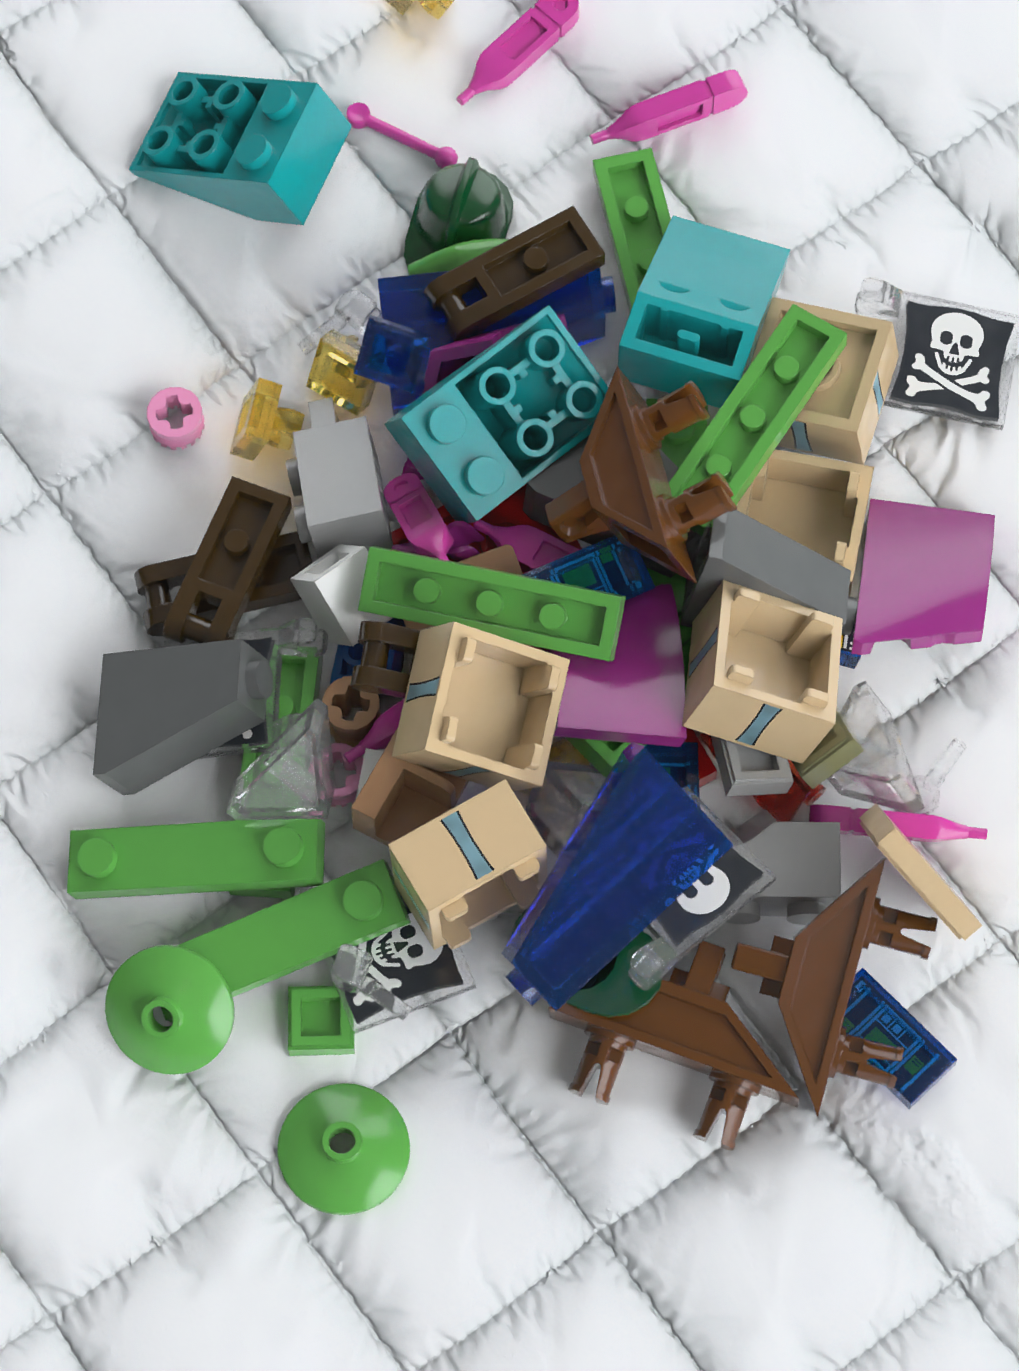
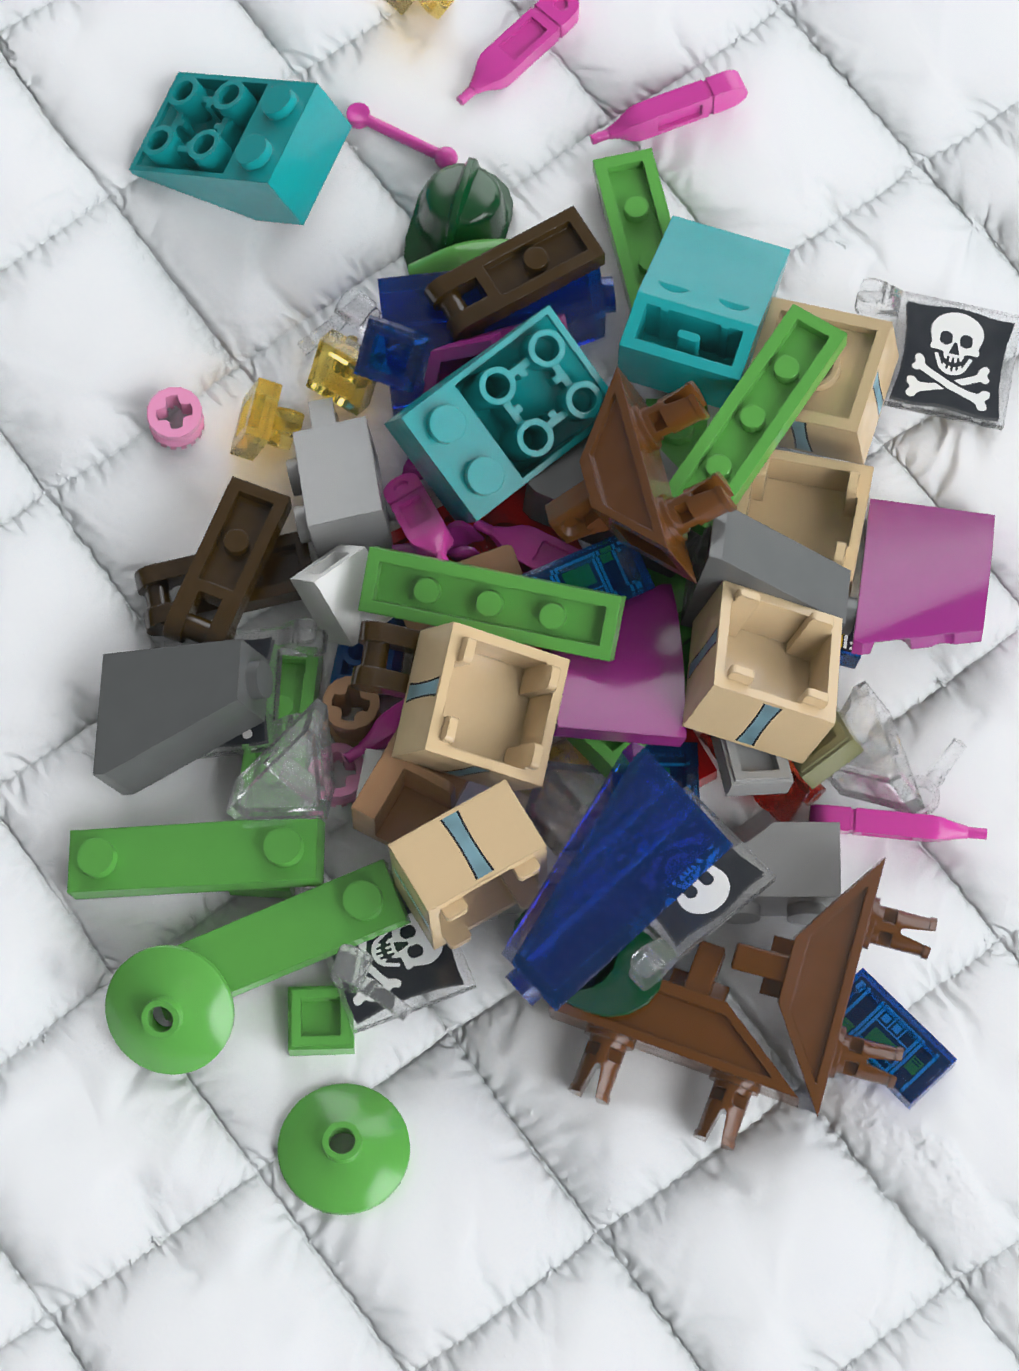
tan tile [859,803,982,941] -> none

